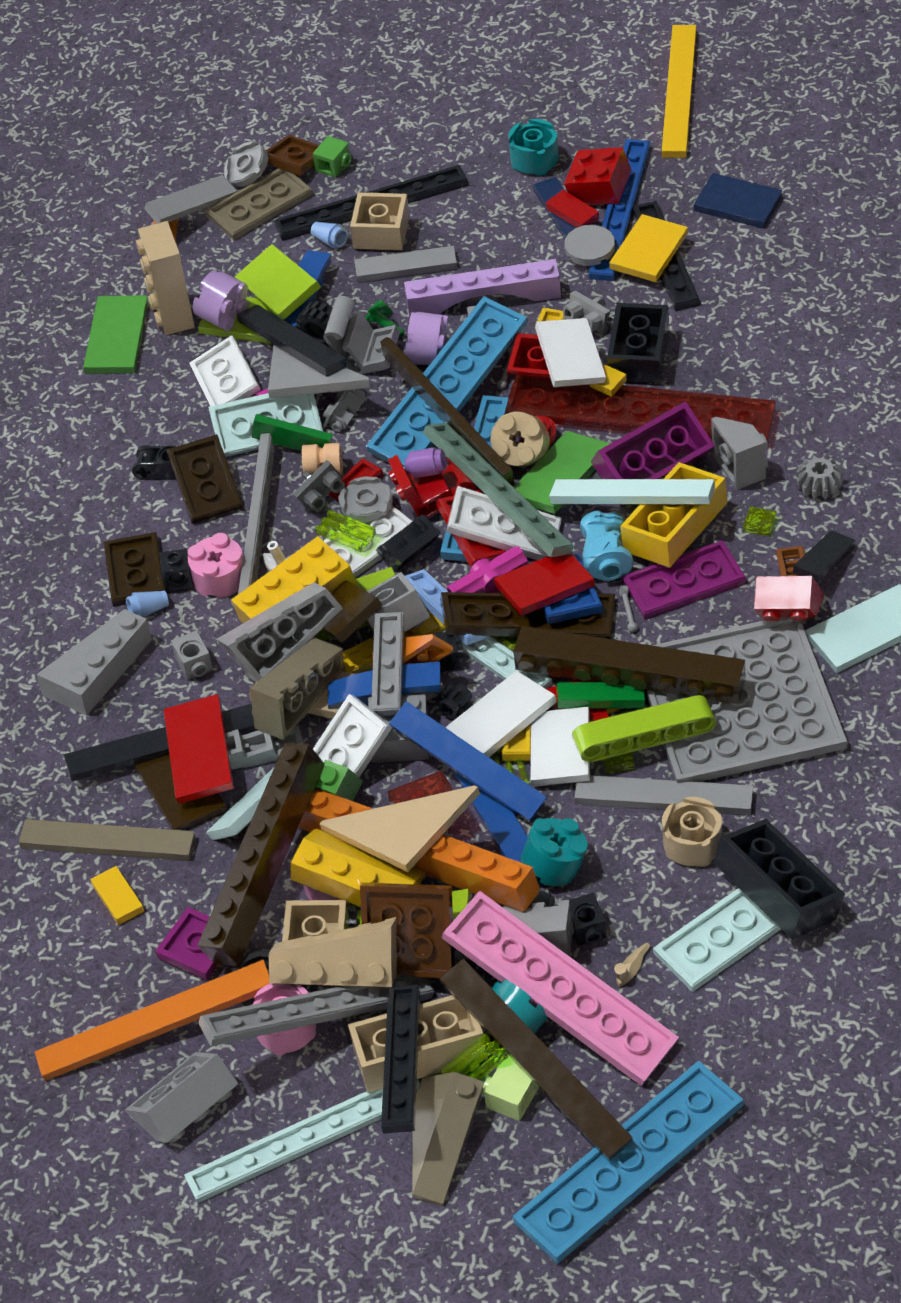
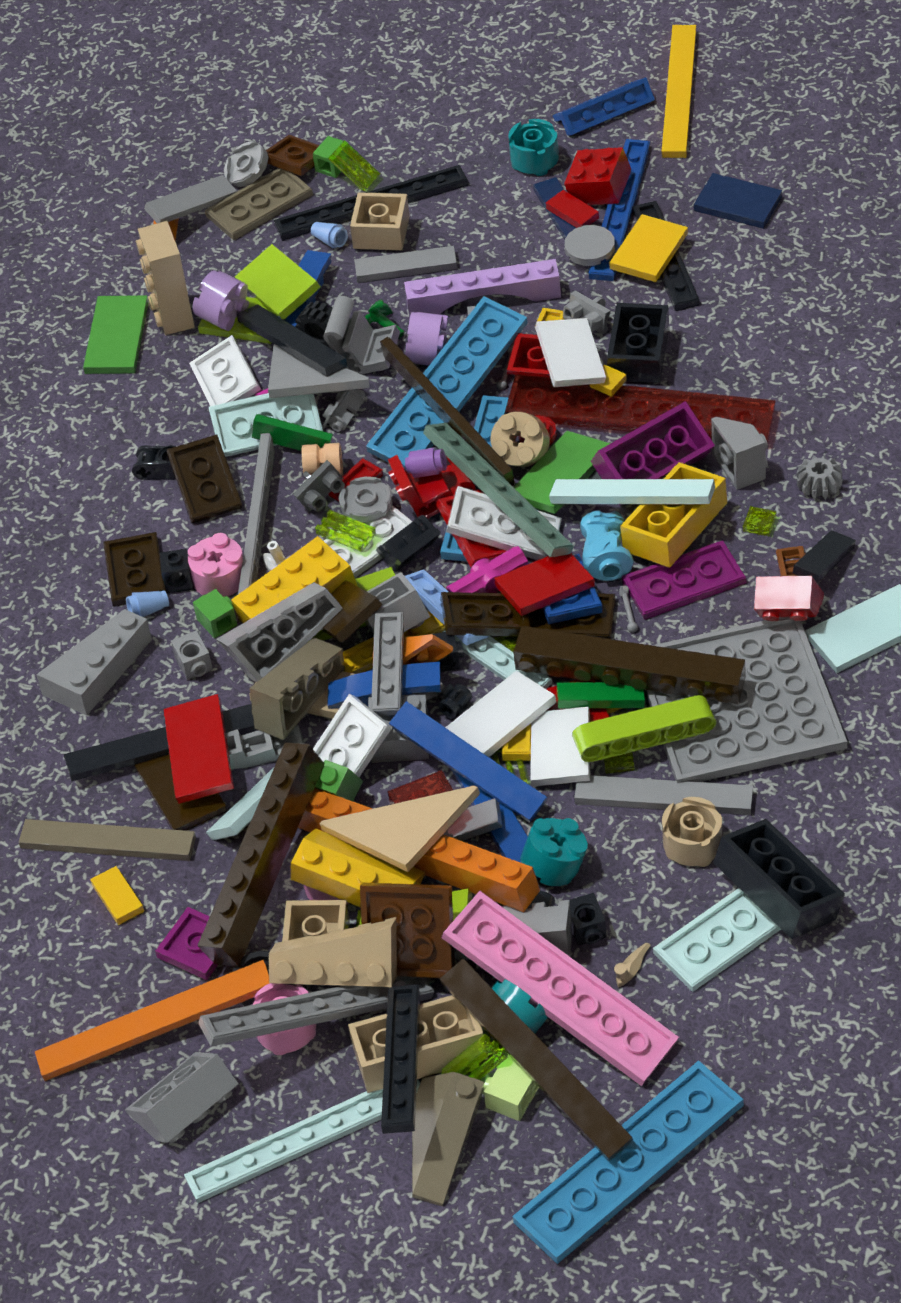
none -> bright green brick [193,589,237,639]
none -> clear neon green tile [328,140,380,191]
none -> light grey tile [447,798,502,841]
none -> blue fence [552,77,655,136]

